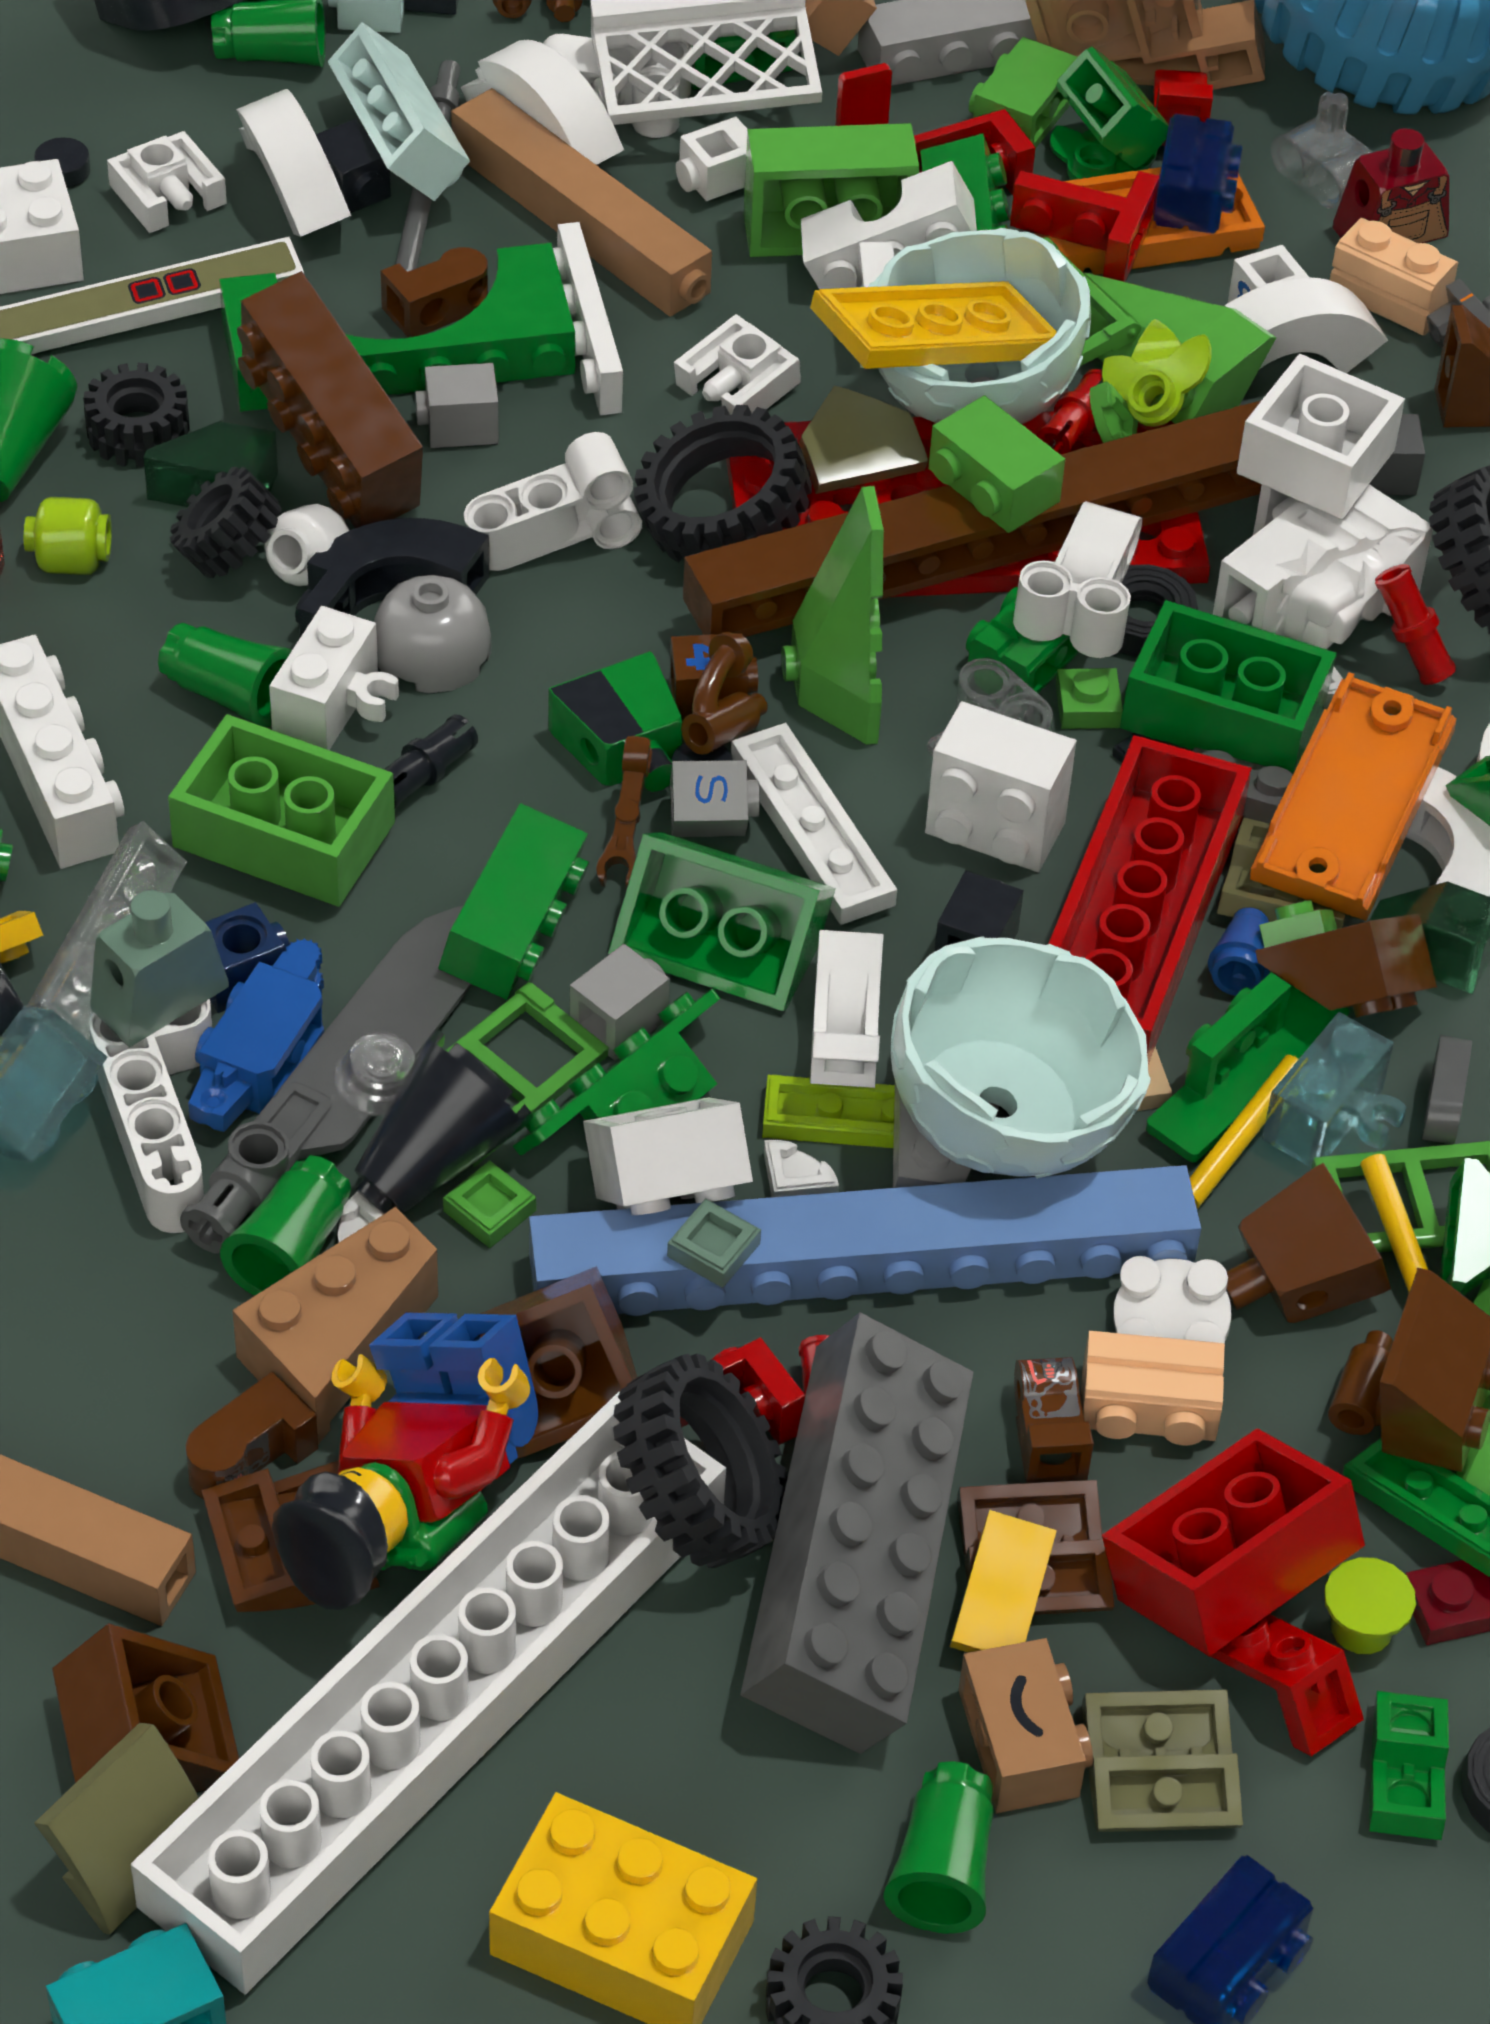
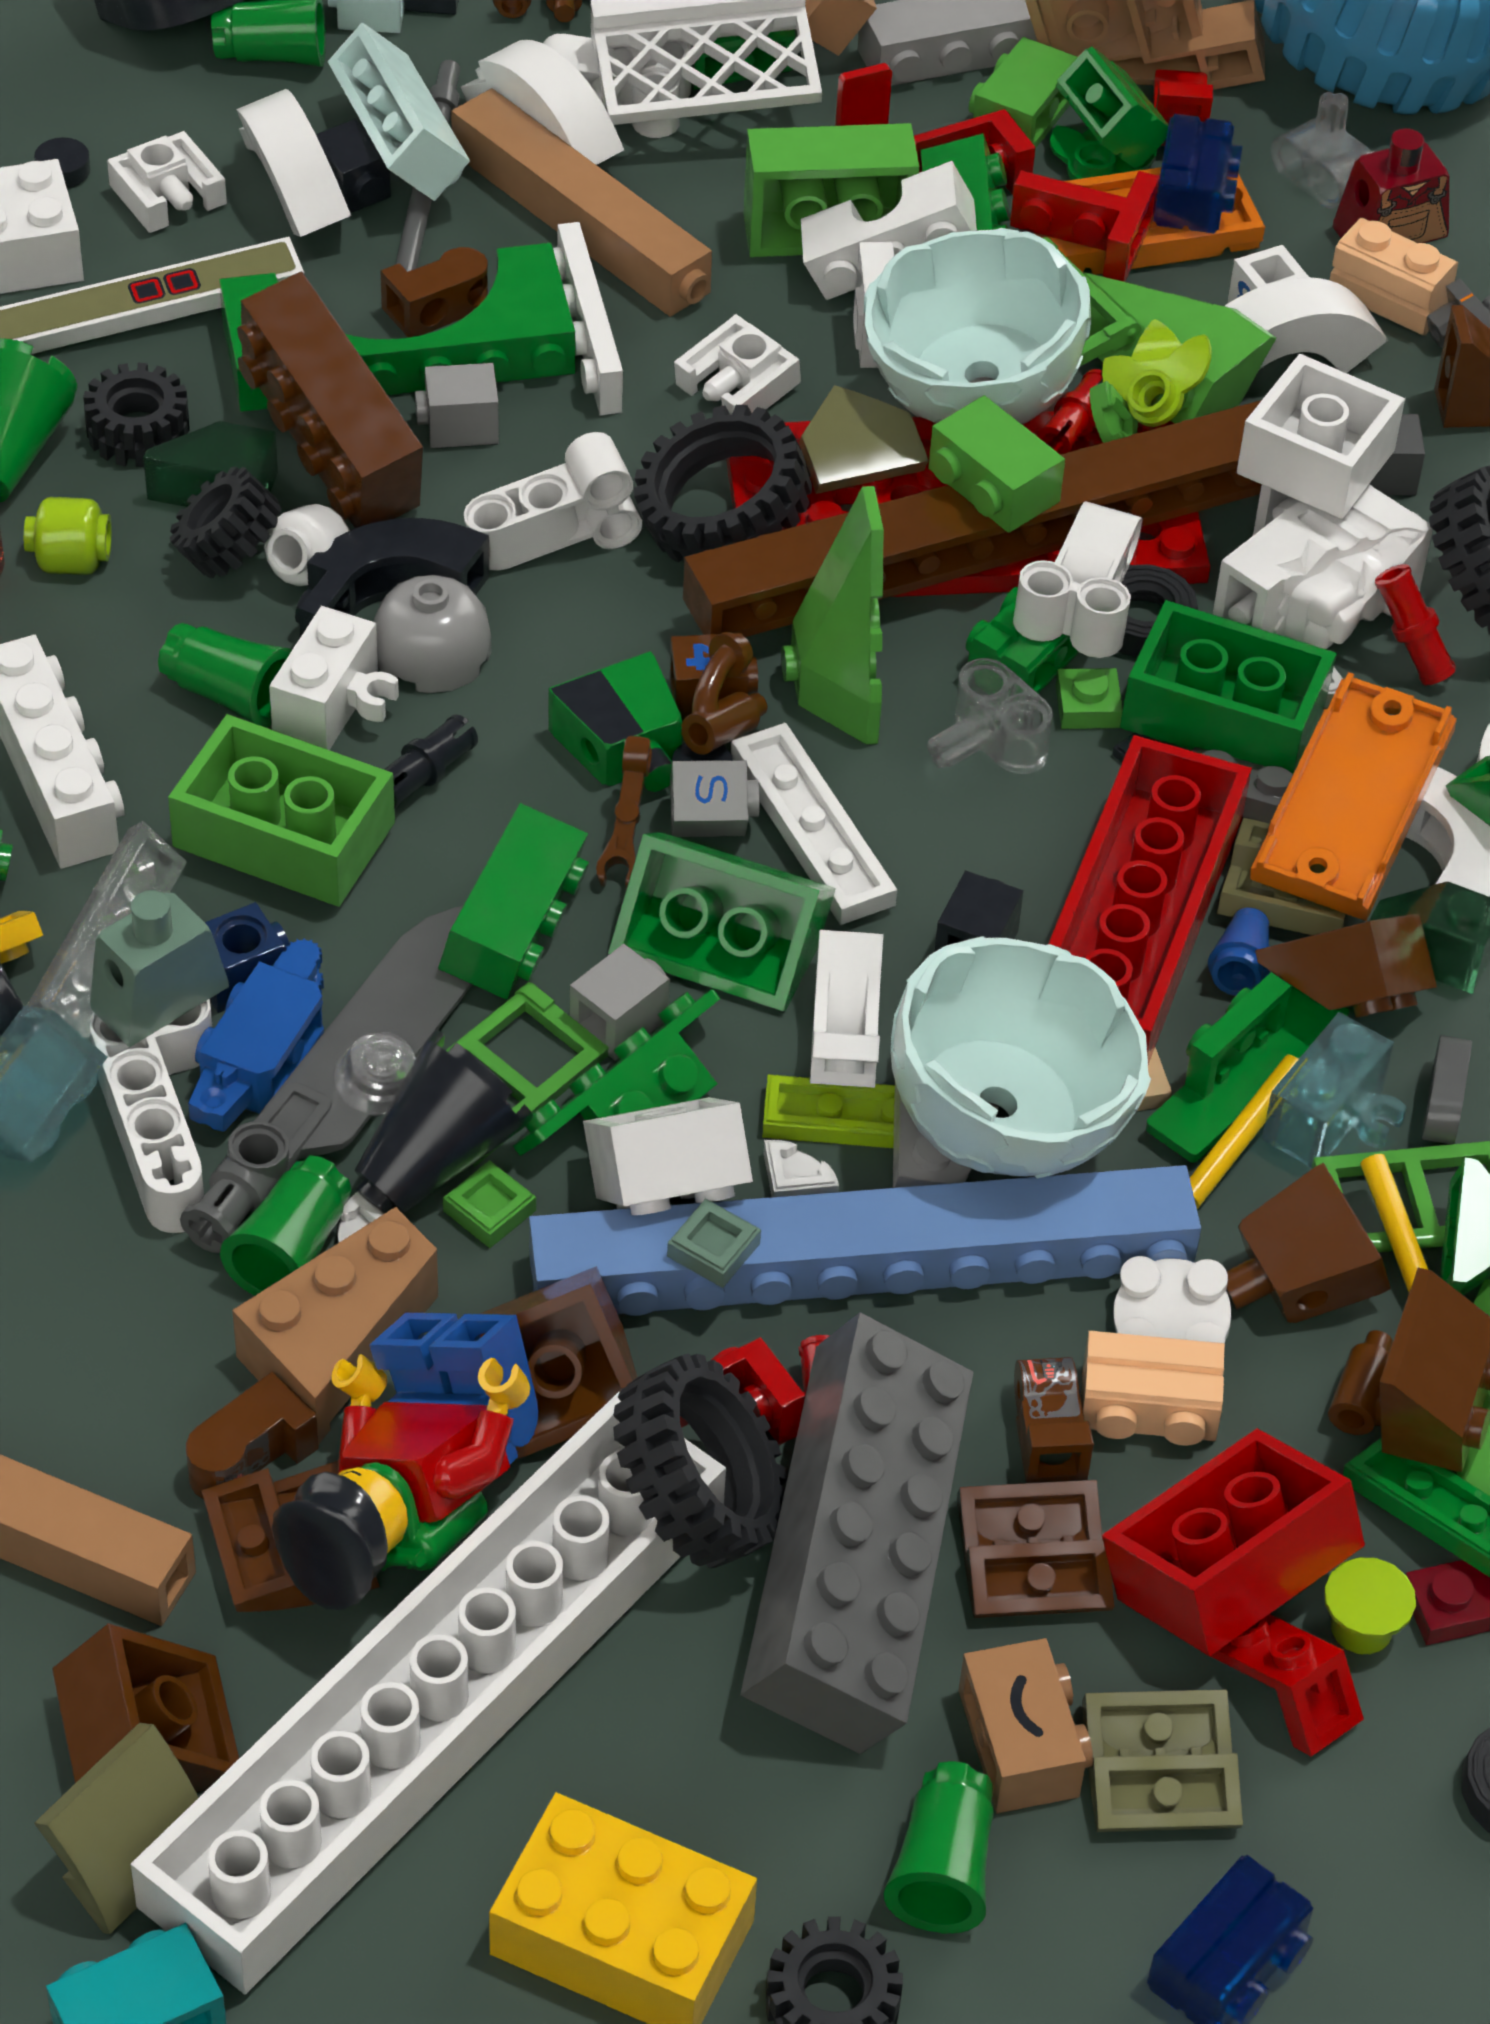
white brick [676,117,747,201] -> none
yellow tile [810,281,1057,369] -> none
white brick [925,701,1077,873] -> none
yellow tile [949,1510,1057,1653] -> none
bright green plate [1259,900,1337,948] -> none
green slope [1369,1691,1449,1840] -> none

